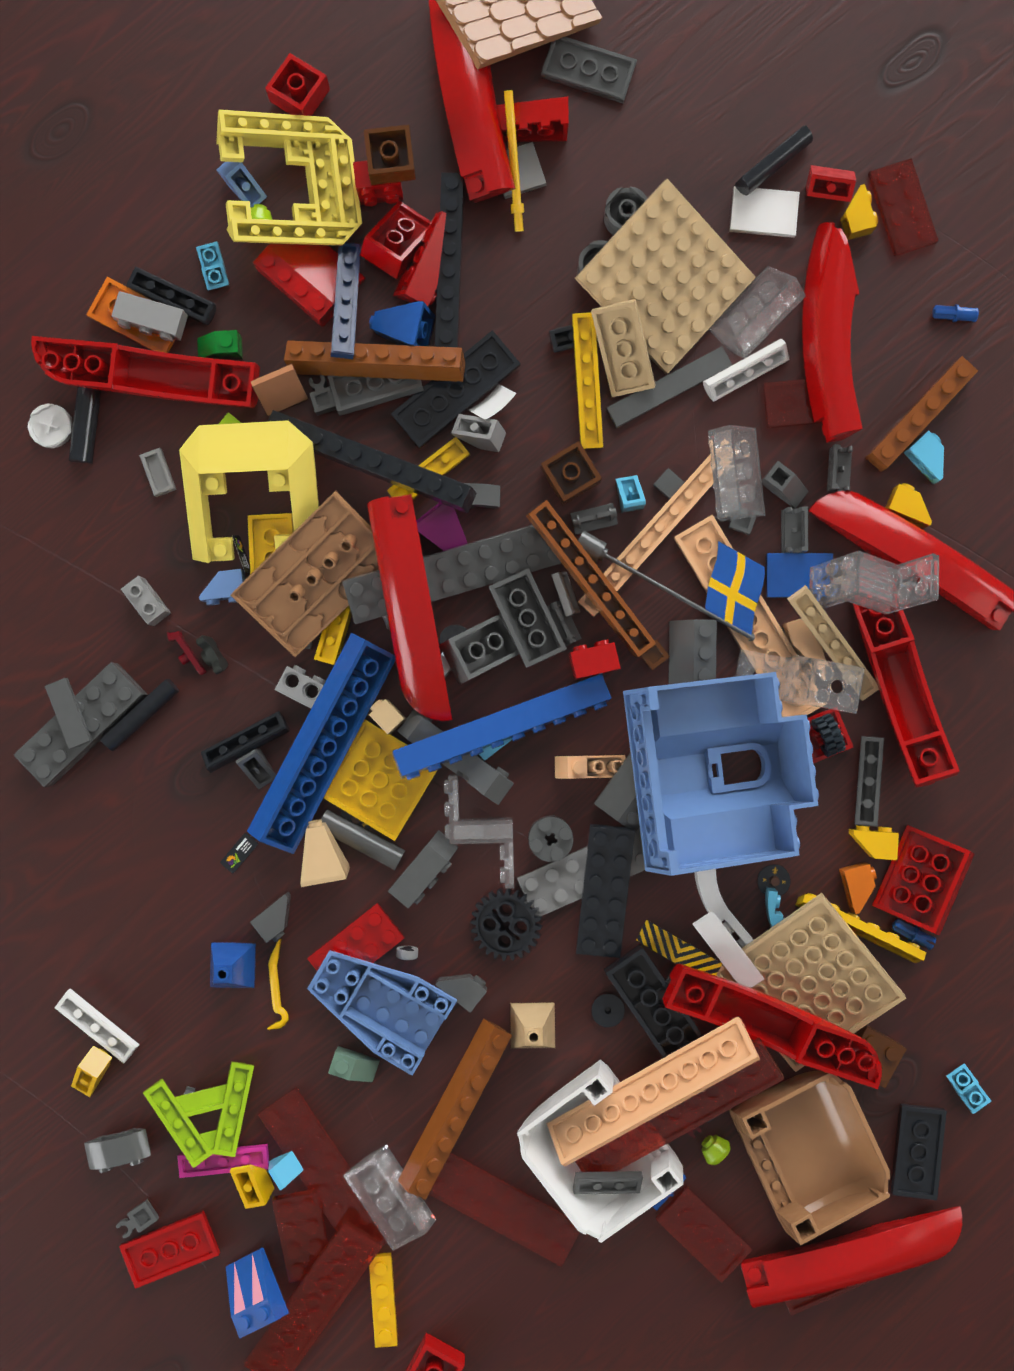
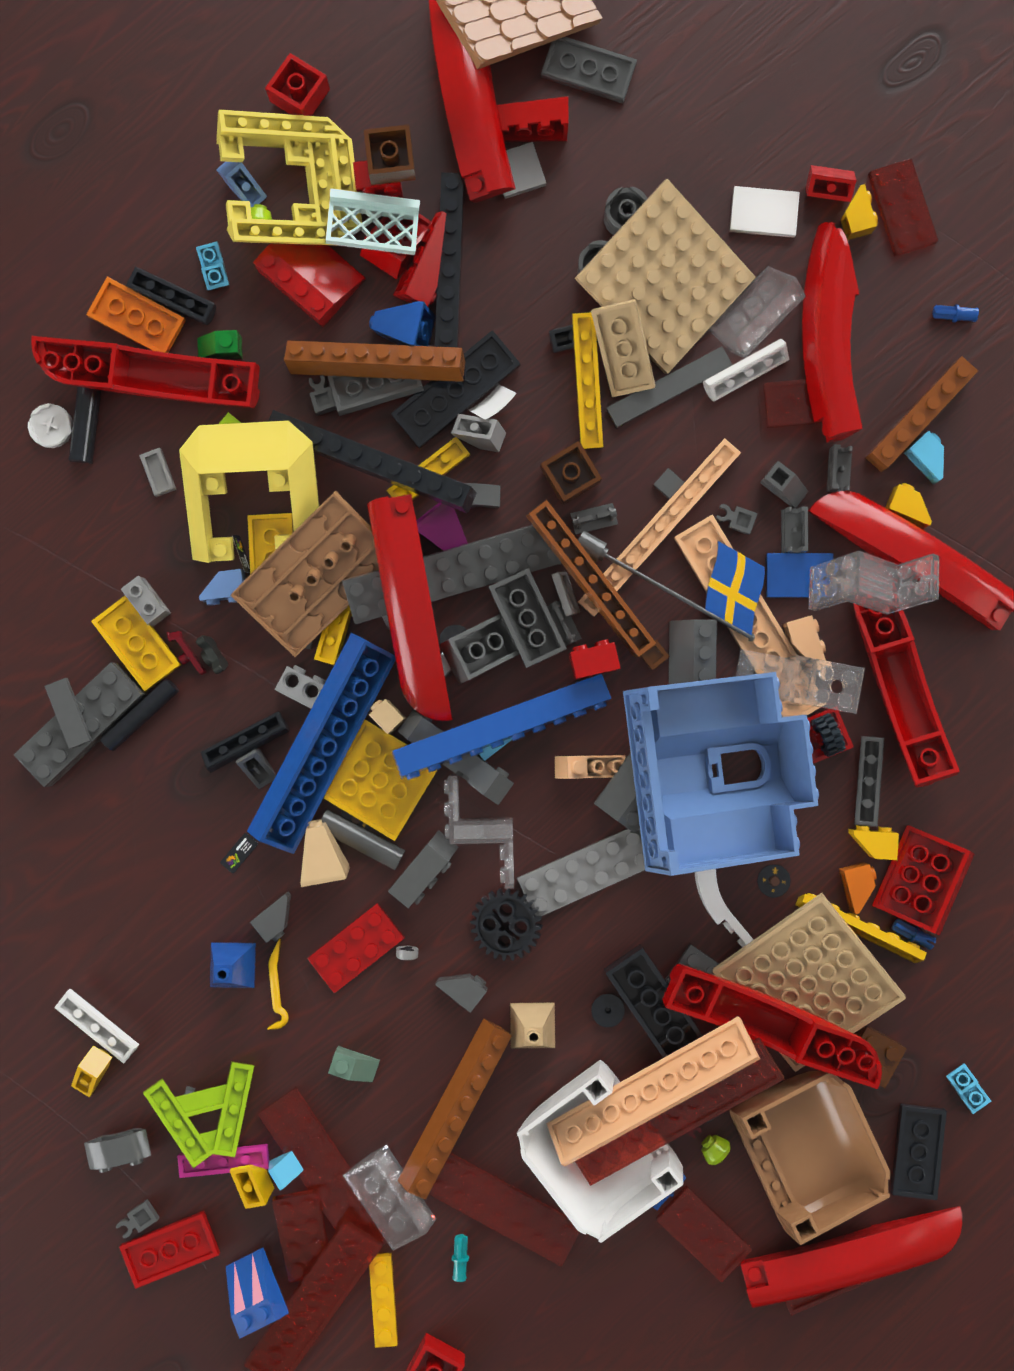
light grey brick [111,291,188,342] -> none
nougat tile [251,364,308,416] -> none
medium blue wedge [307,950,457,1075] -> none
tile [331,242,361,359] -> none
yellow bar [504,90,524,232] -> none
dark grey brick [528,815,573,862] -> none
dark grey tile [573,1171,643,1194] -> none
black plate [576,824,635,958] -> none
medium azure slope [616,475,646,513] -> none
sticker [636,920,722,976] -> none
white sticker [692,910,764,988] -> none
clear slope [708,425,766,520] -> none
black brick [734,125,813,196] -> none
medium azure slope [765,887,784,928] -> none
tan plate [787,585,879,701] -> none
none -> yellow plate [91,596,181,692]
none -> light aqua fence [326,189,420,255]
none -> teal axle [452,1234,469,1282]

